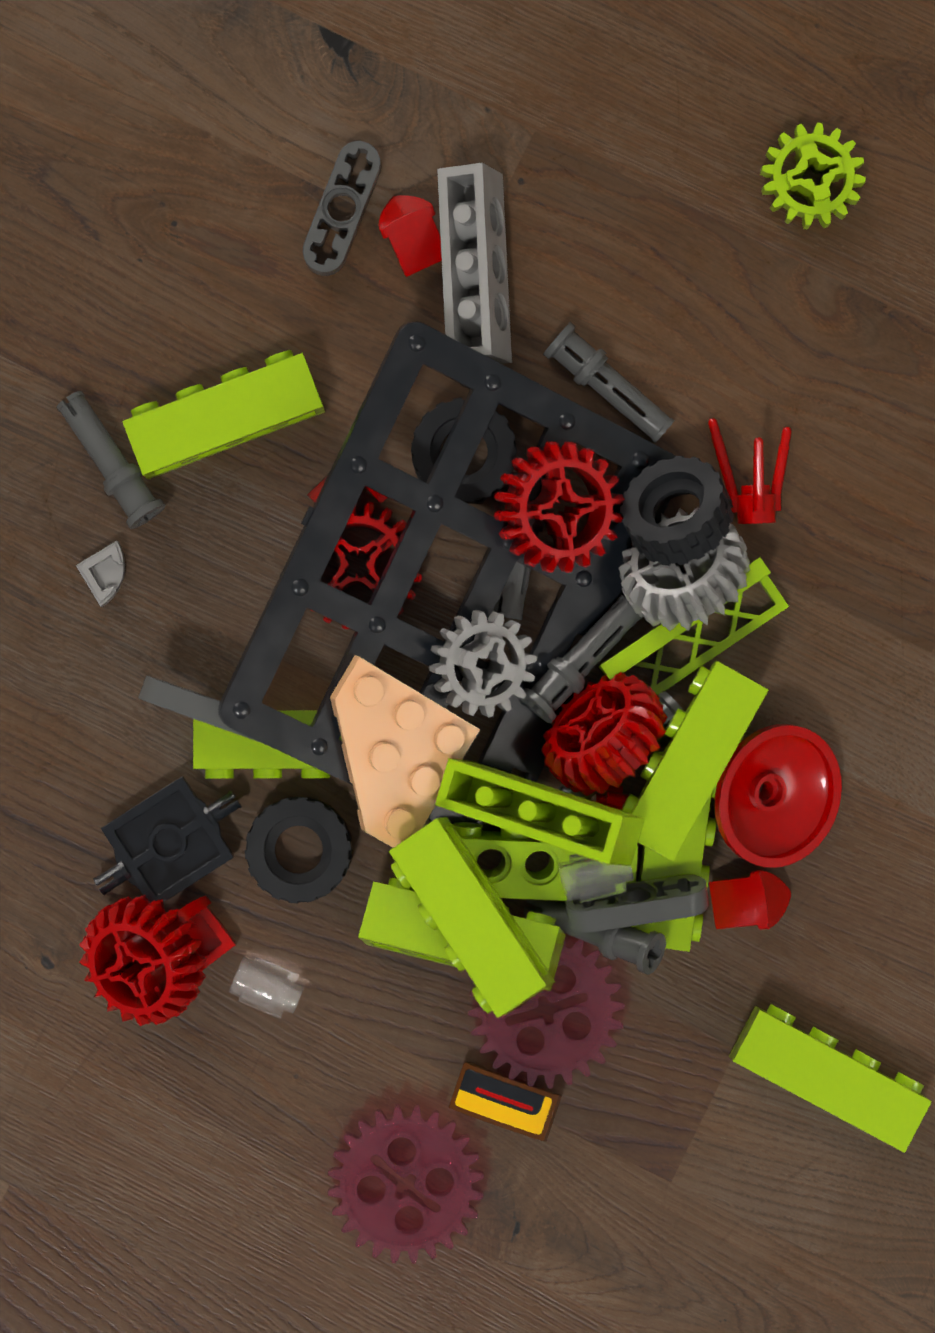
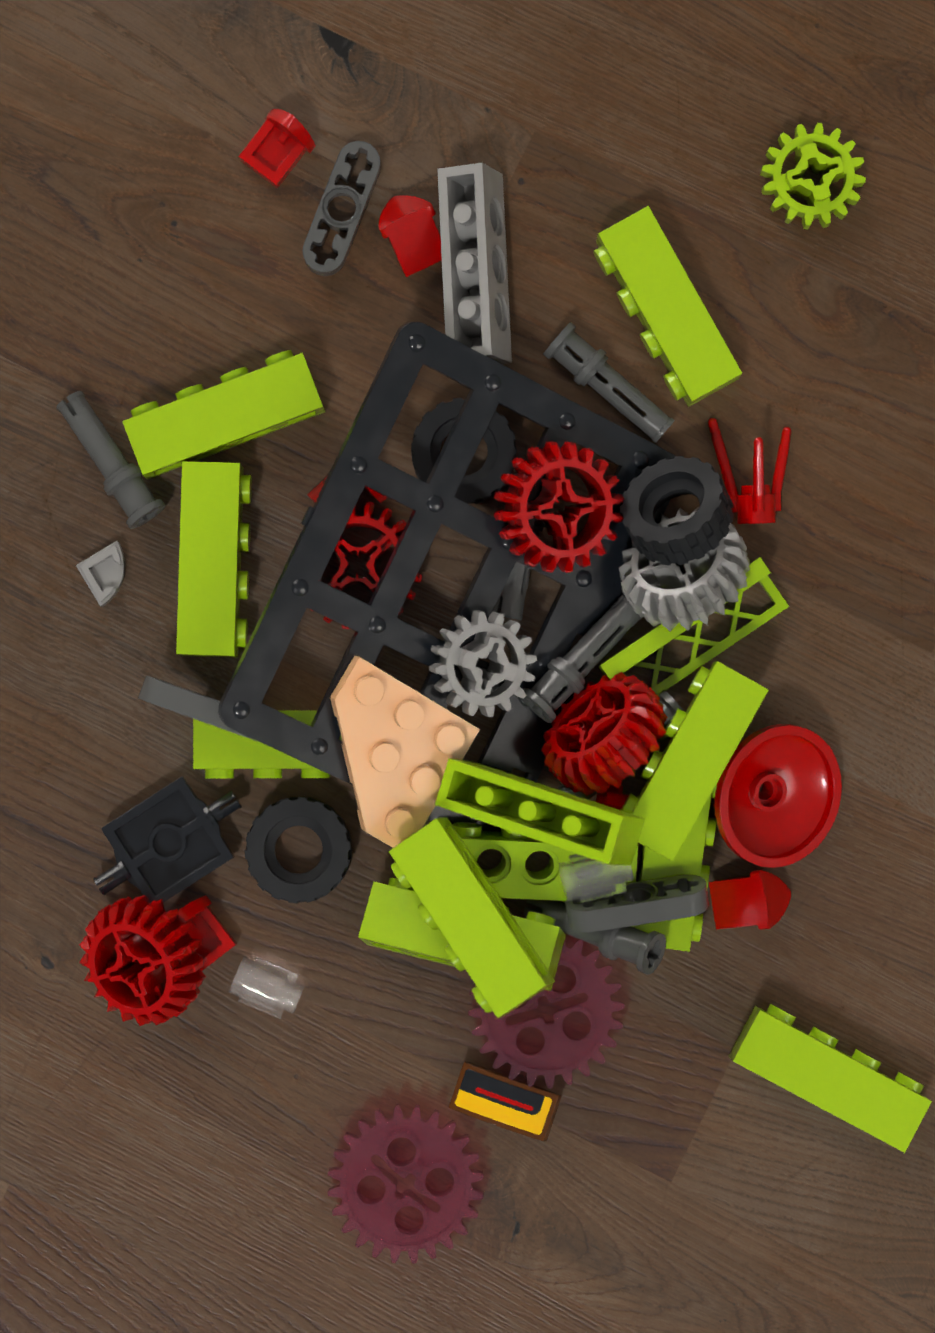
none -> lime brick [176,461,252,658]
none -> red tile [238,109,316,189]
none -> lime brick [593,206,742,407]

